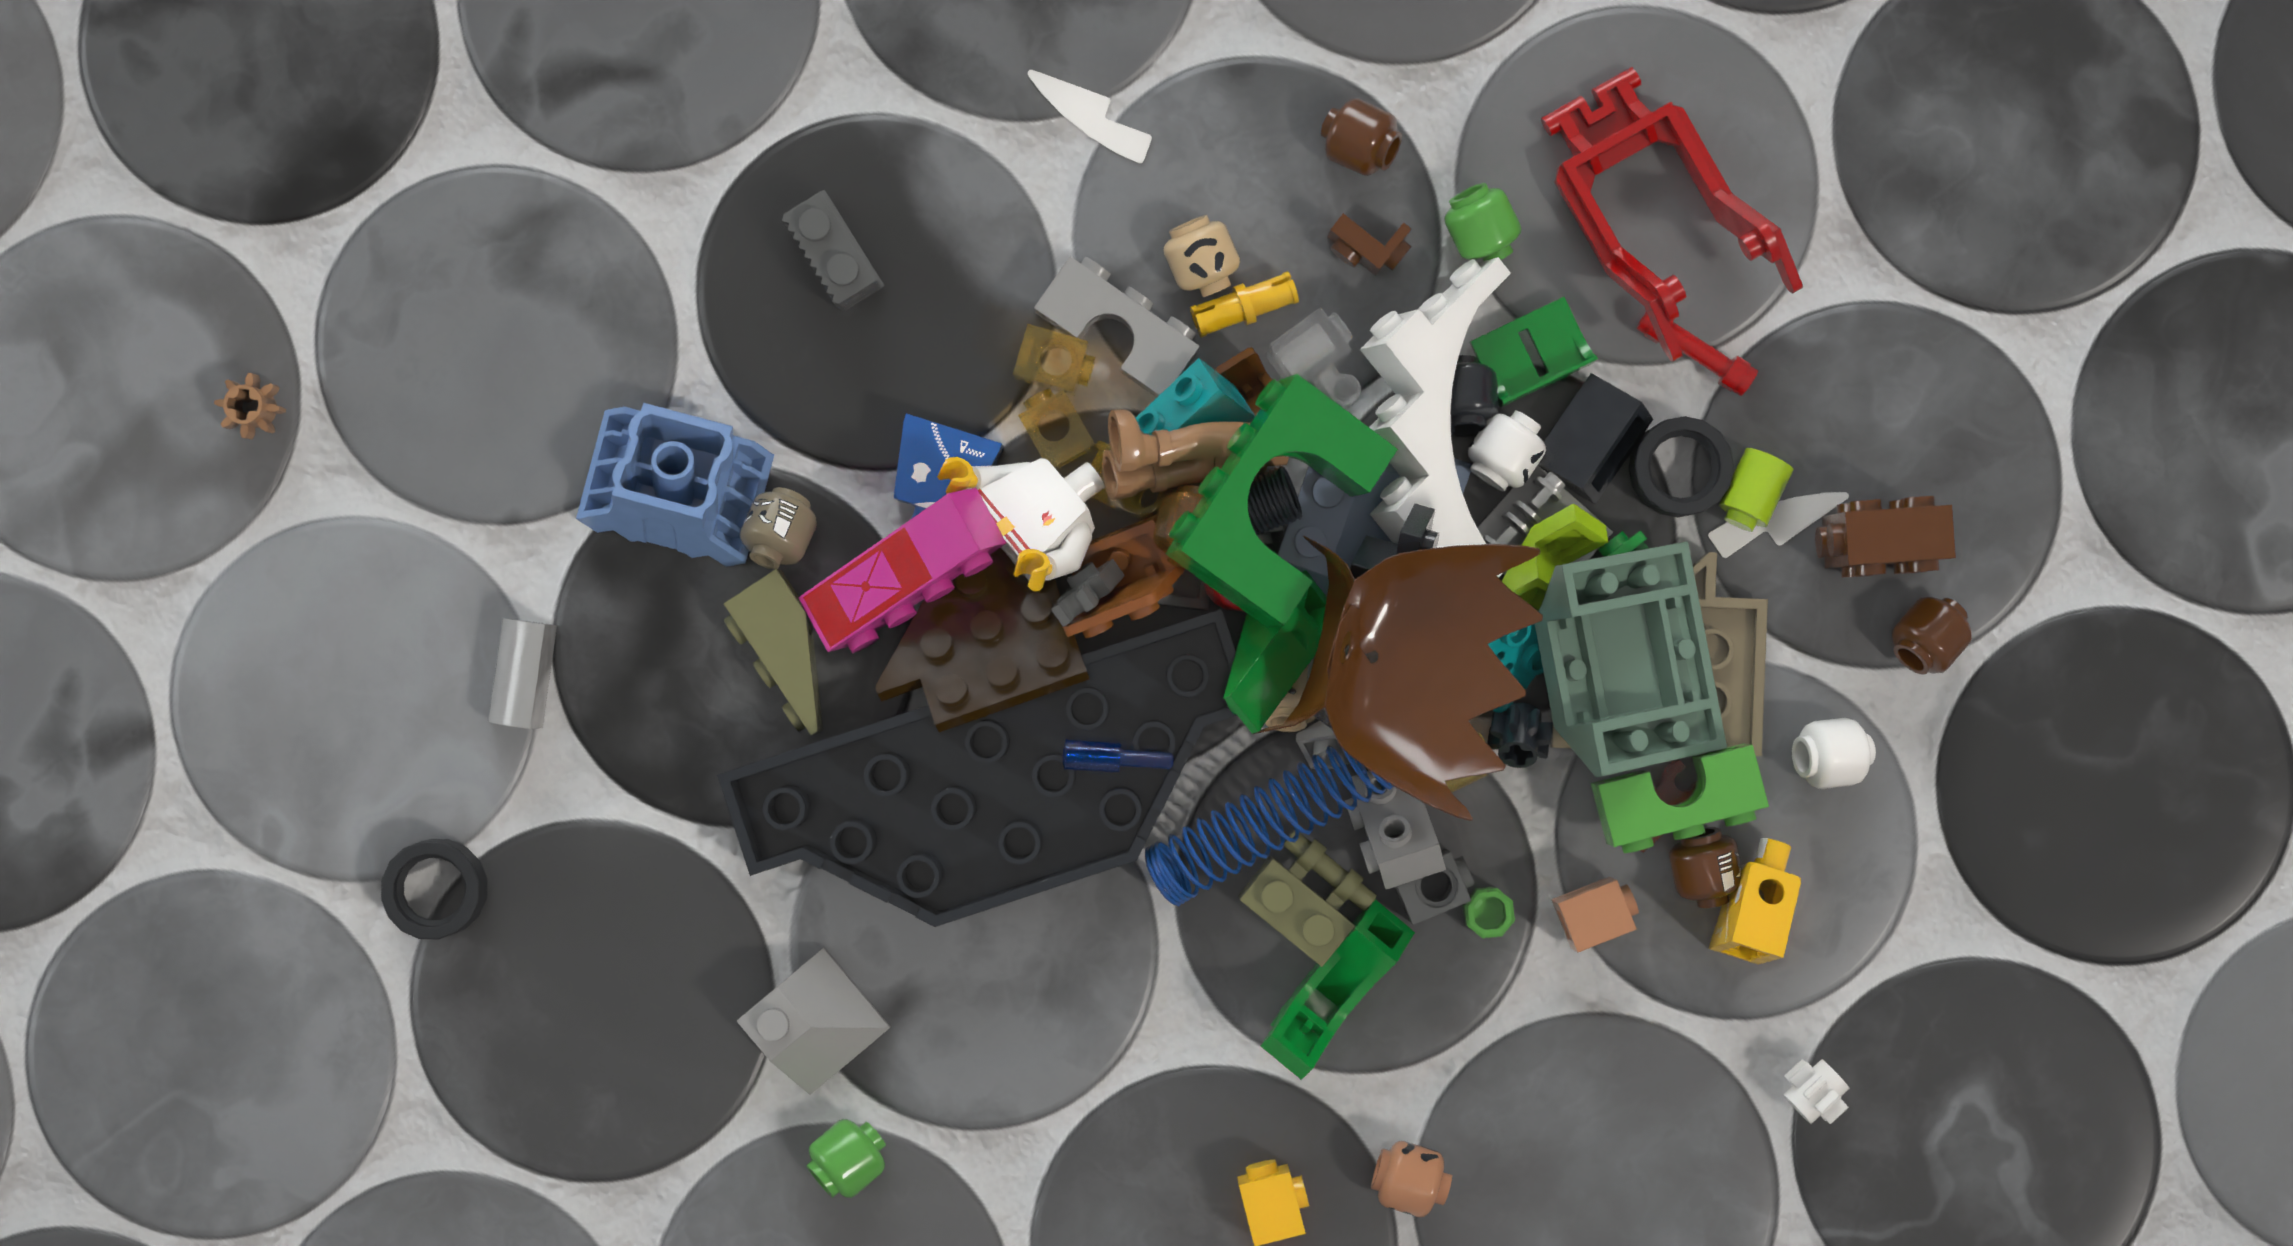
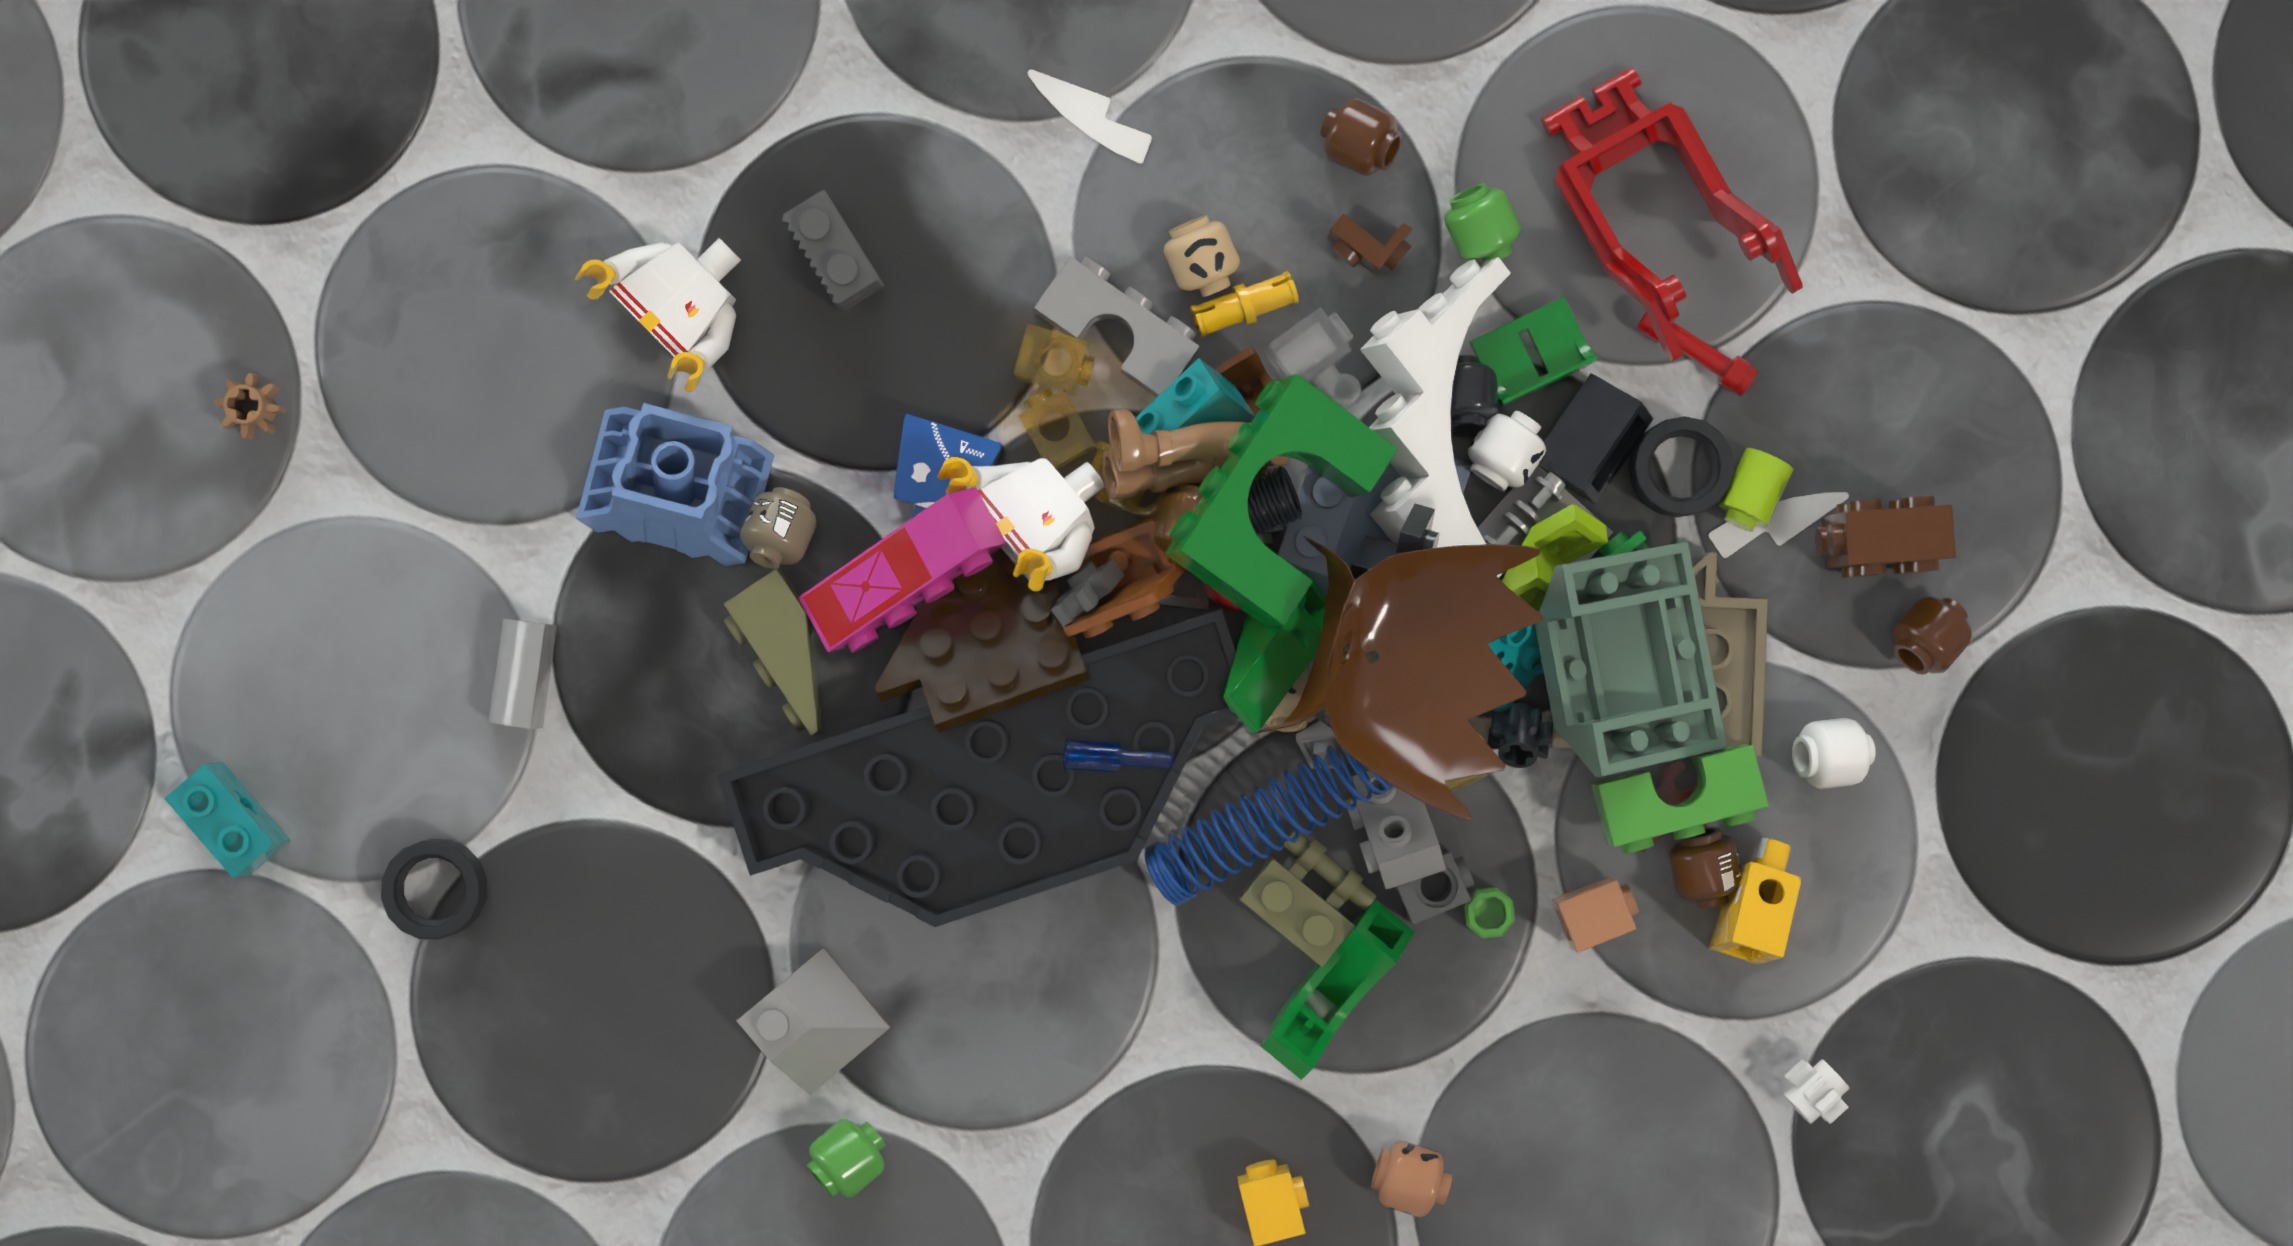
none -> teal brick [164,762,291,879]
none -> white torso [575,238,741,392]

